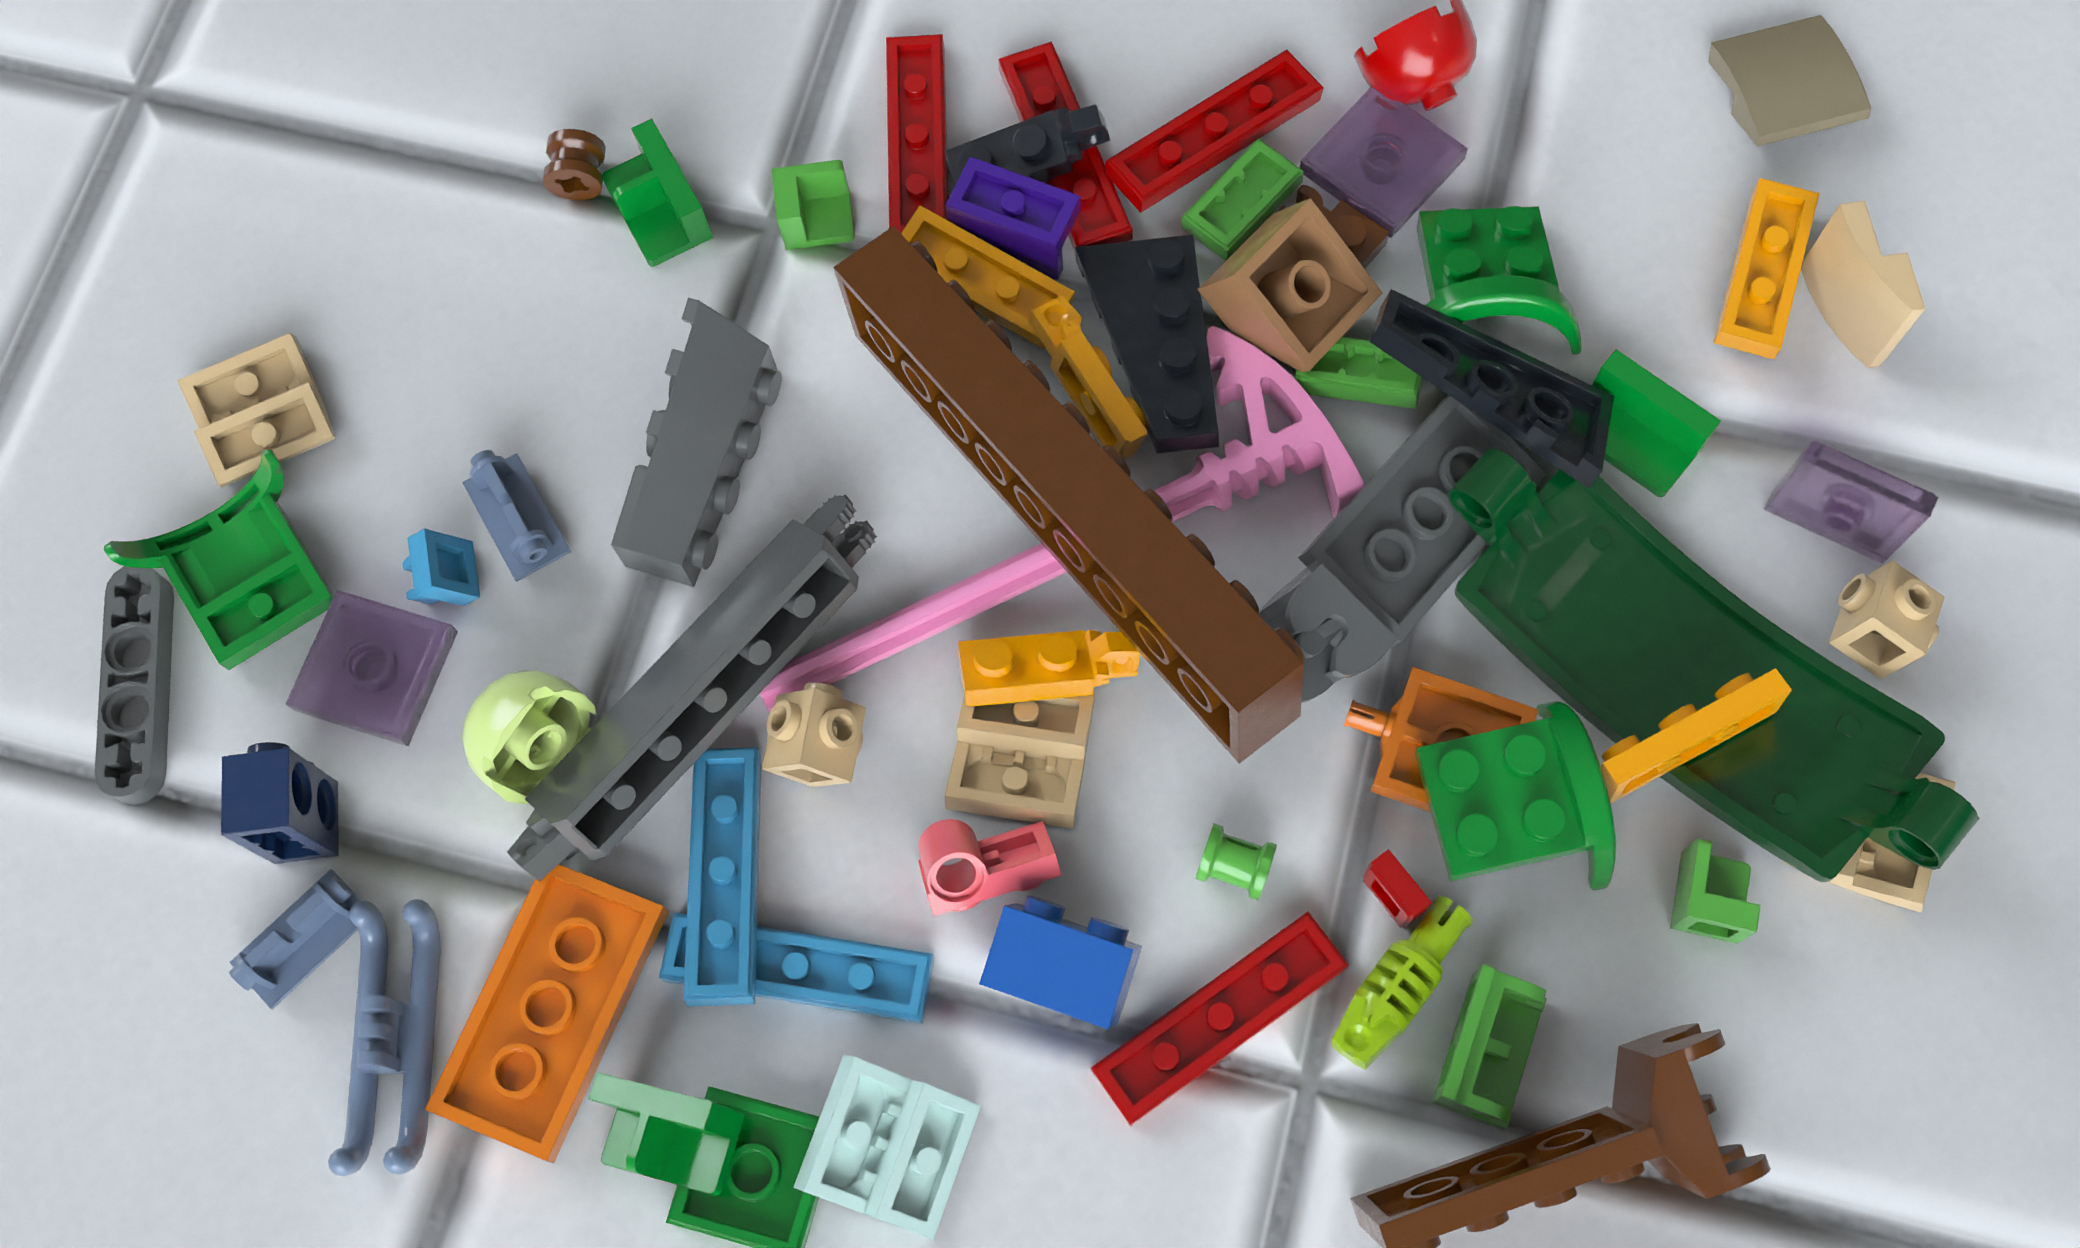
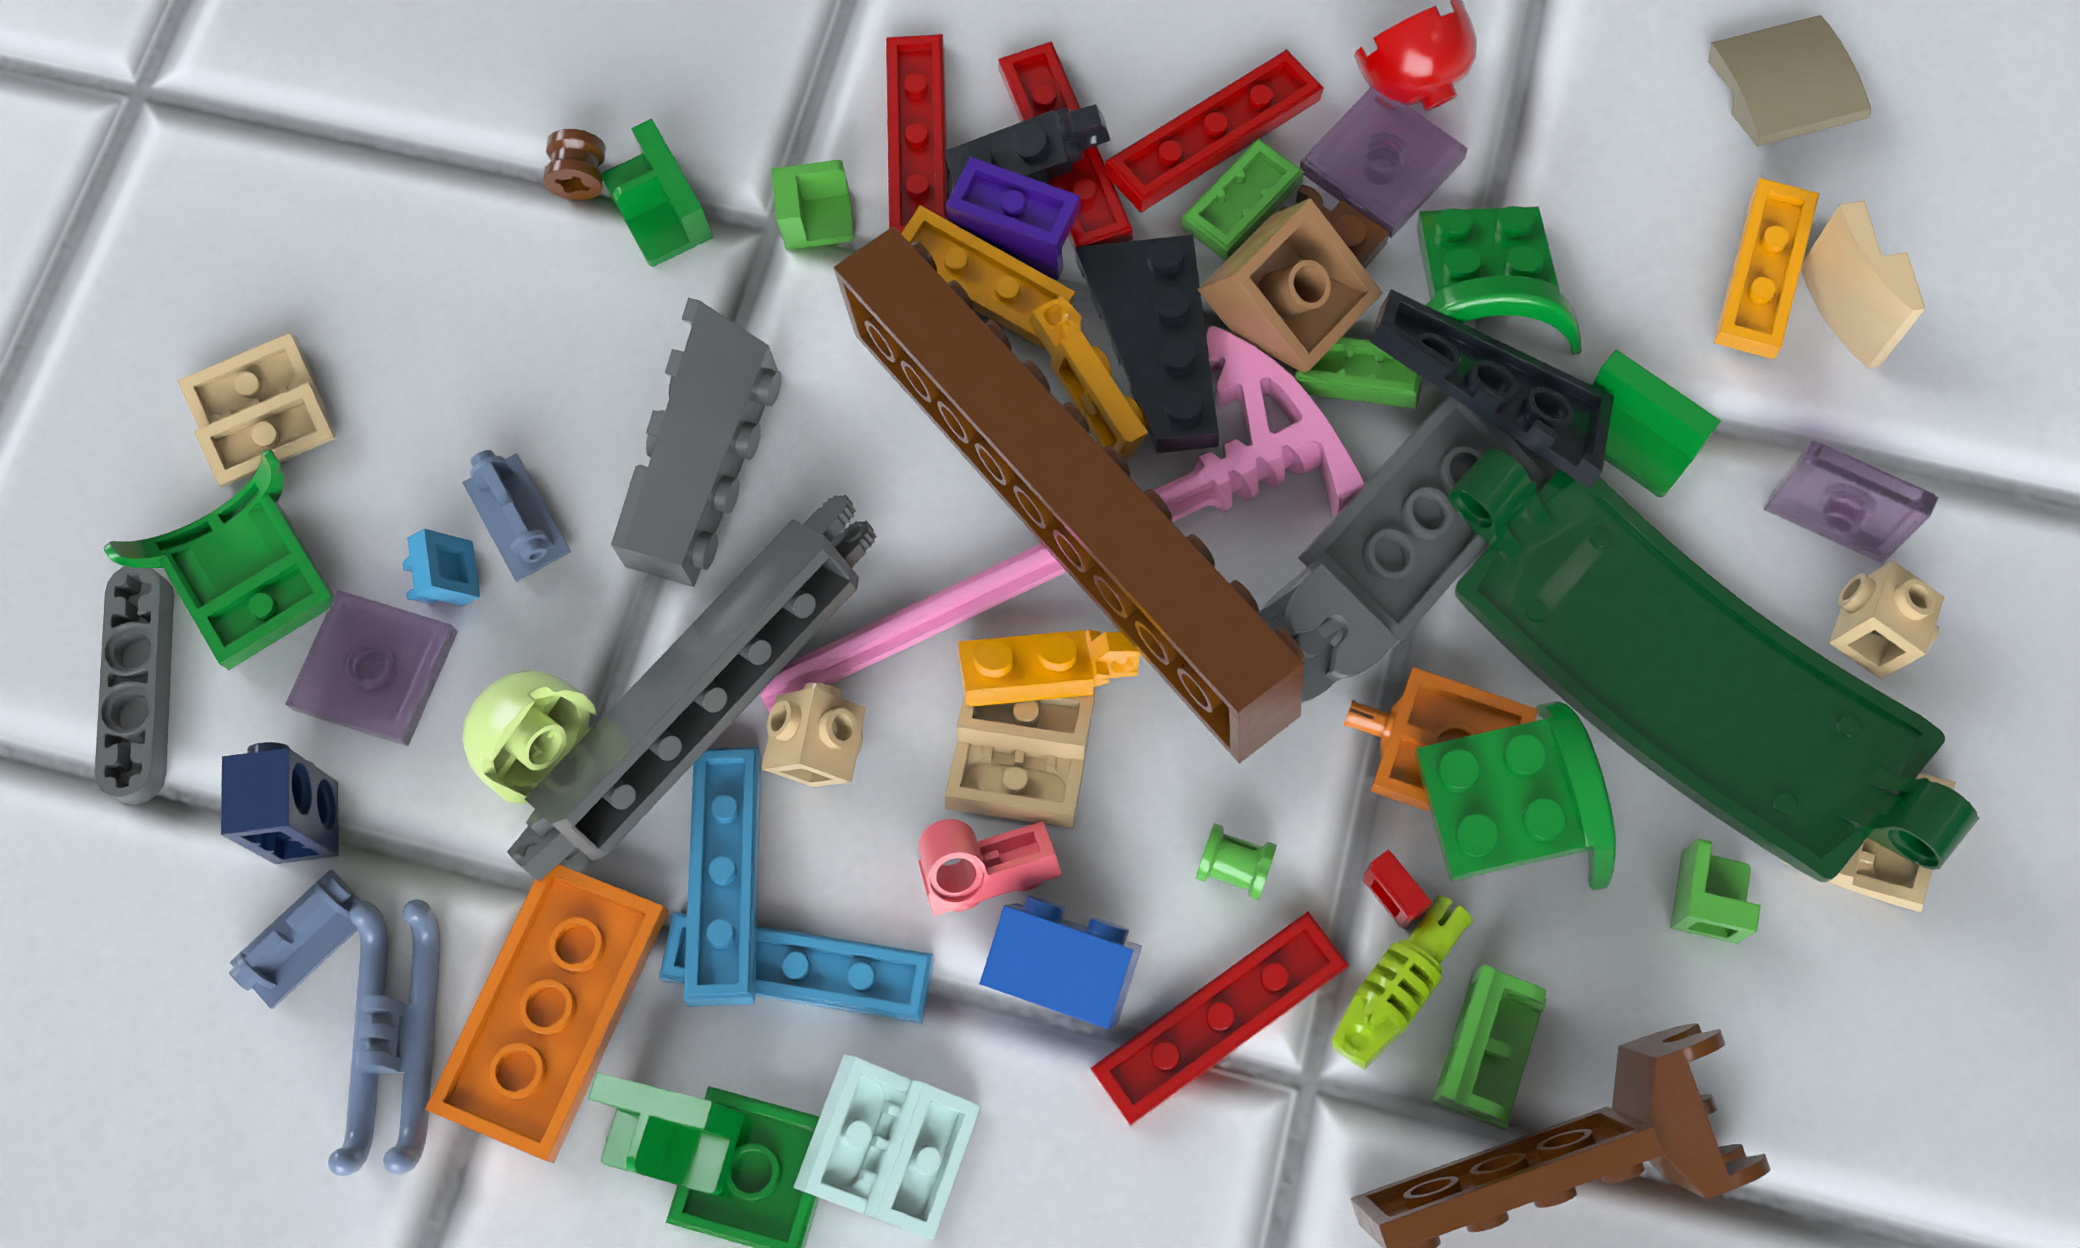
light orange plate [1601,668,1792,803] -> none

